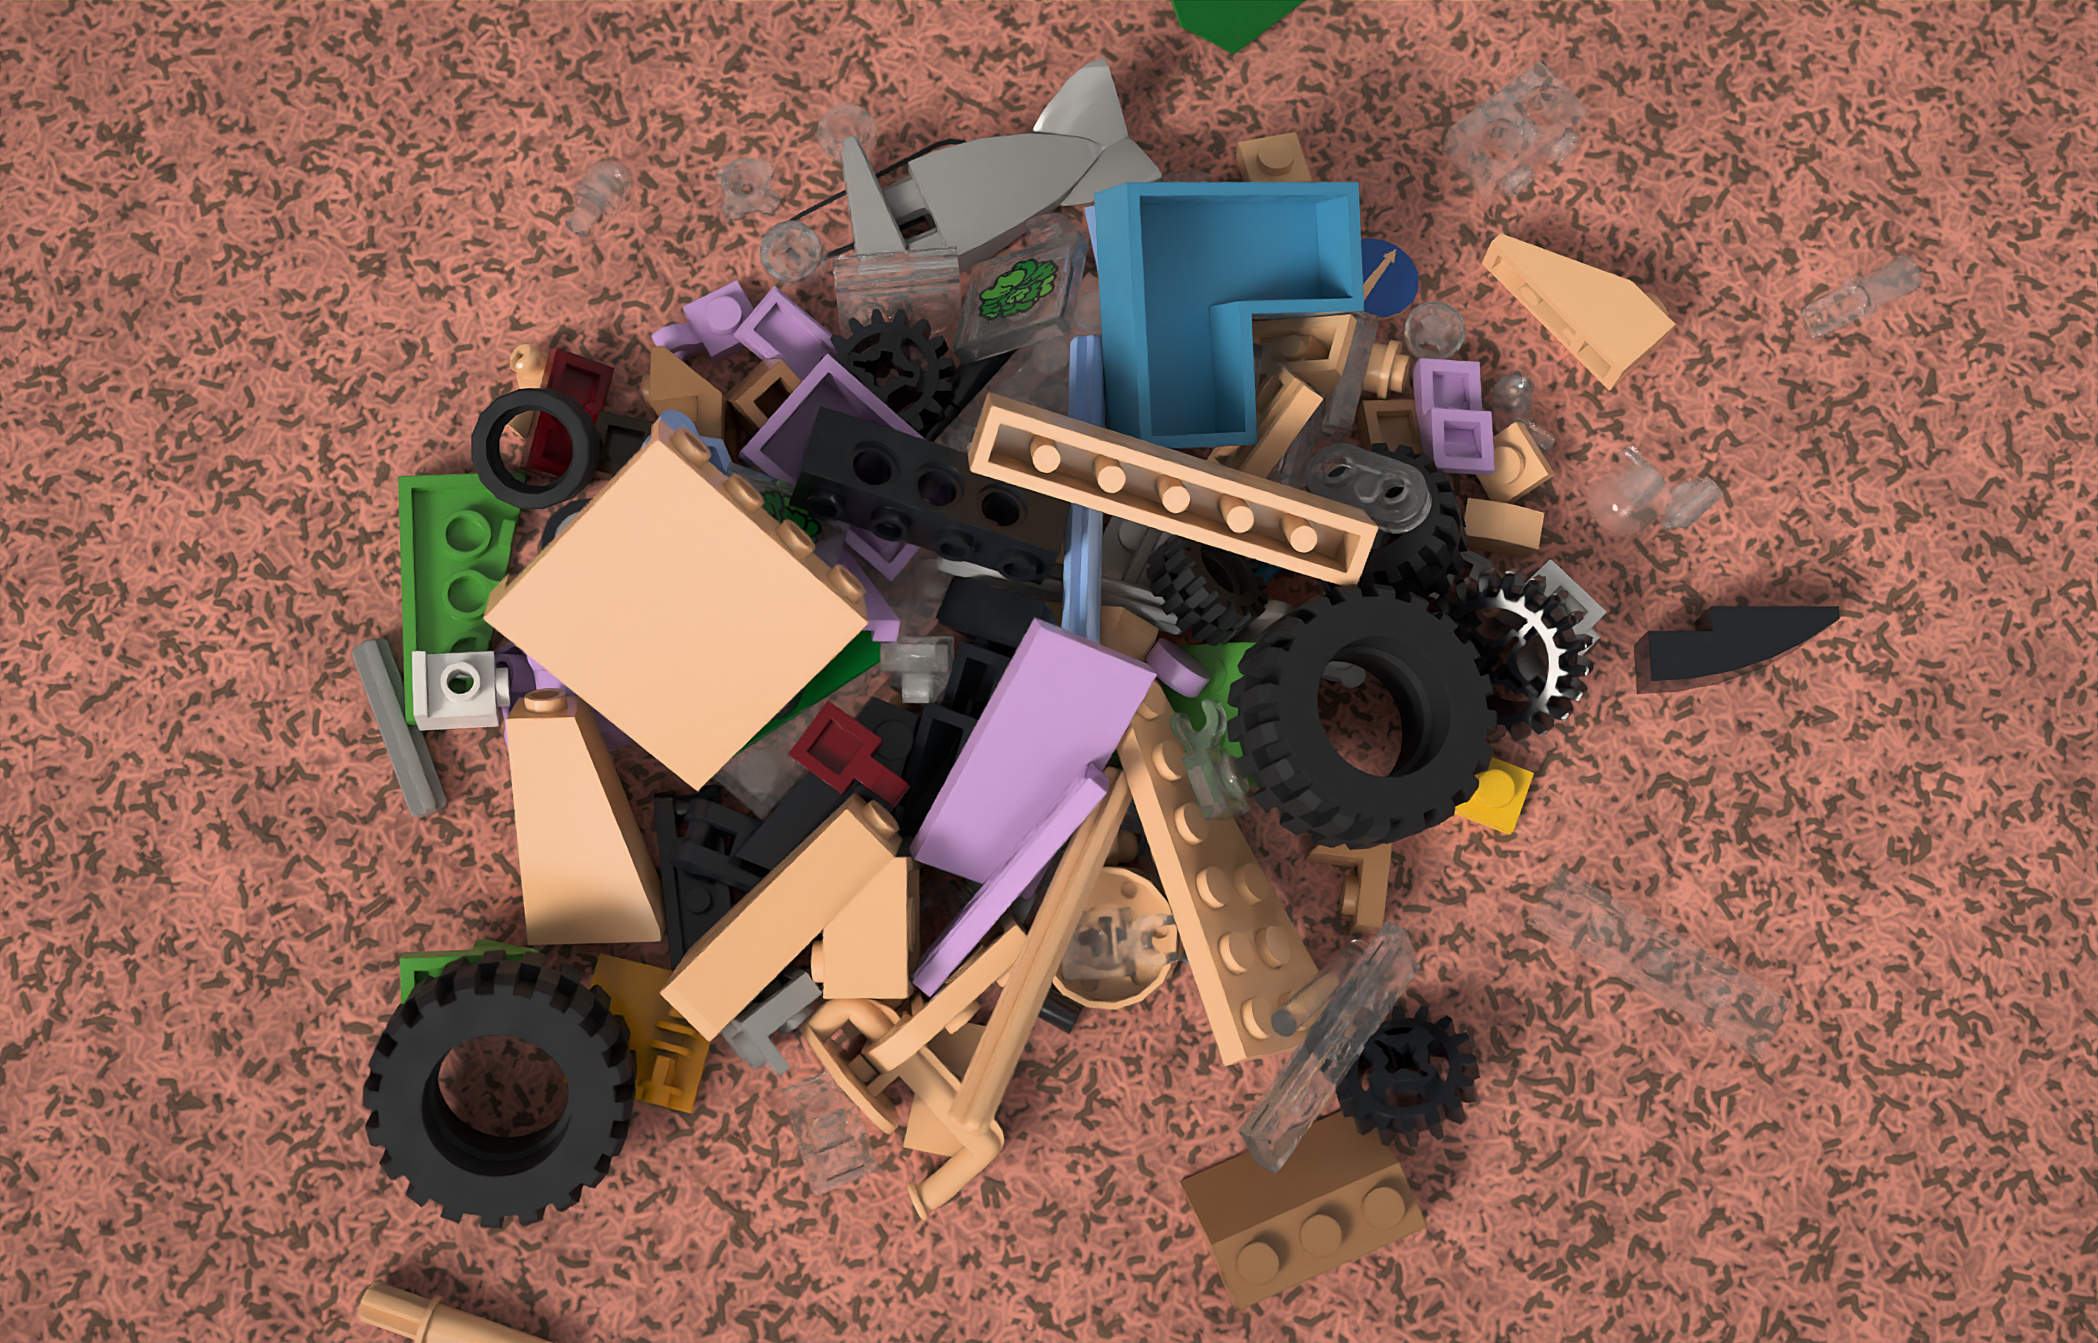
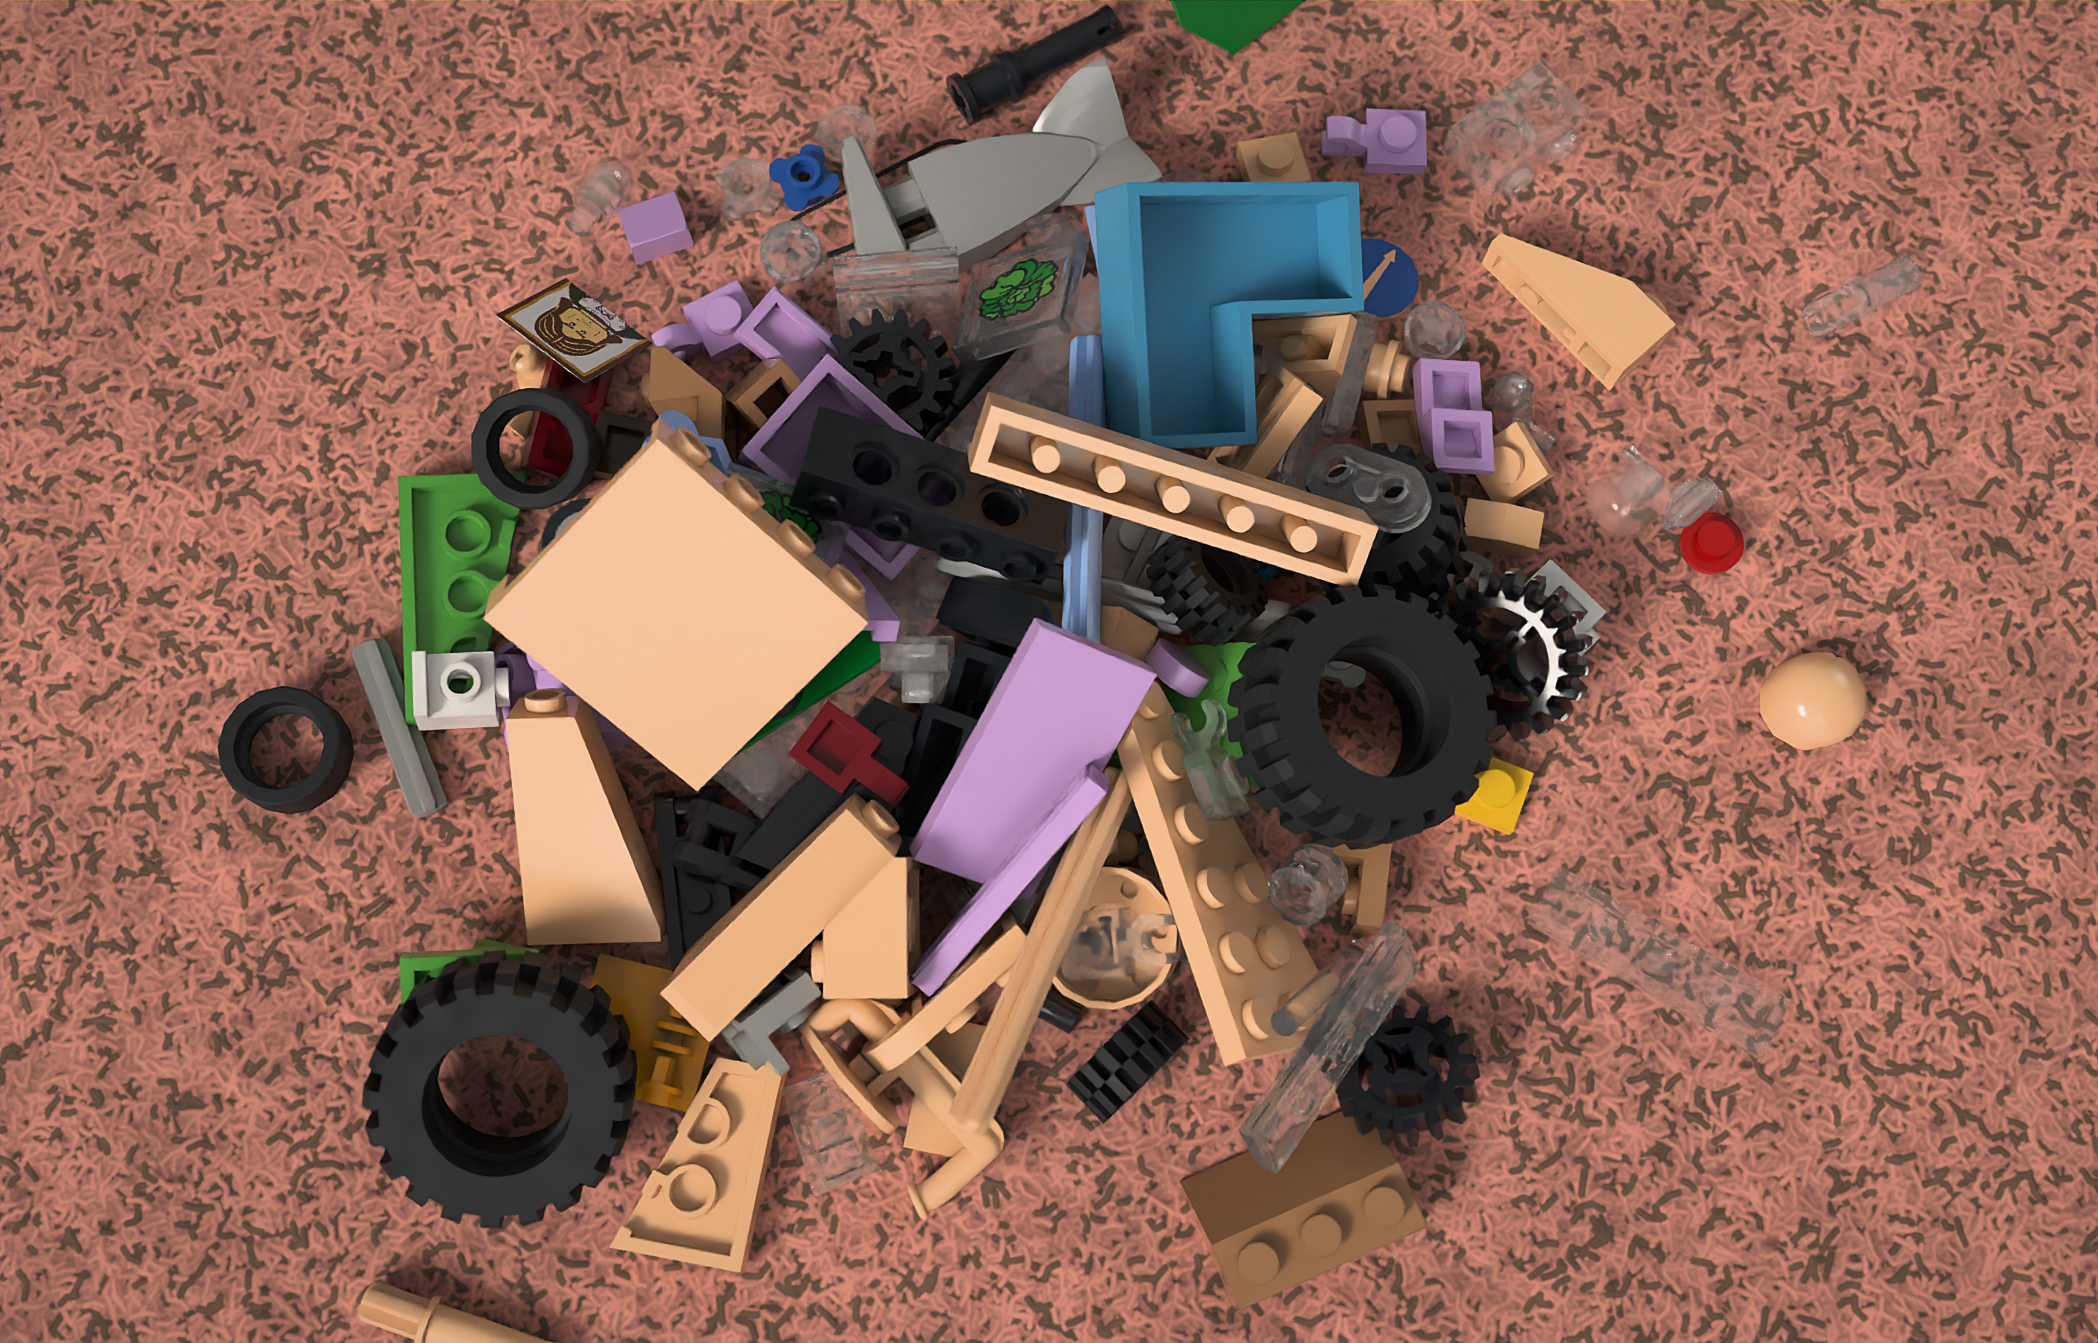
black slope [1634,606,1840,694] -> none
none -> black tyre [218,686,354,814]
none -> sticker [496,278,653,383]
none -> light nougat wing [610,1057,787,1273]
none -> lavender slope [618,191,694,265]
none -> blue plate [769,144,840,212]
none -> black pin [946,5,1123,126]
none -> black tyre [1066,1000,1189,1124]
none -> clear wheel [1268,843,1349,926]
none -> lavender plate [1321,108,1427,174]
none -> red plate [1679,512,1744,575]
none -> light nougat hair [1760,652,1867,750]

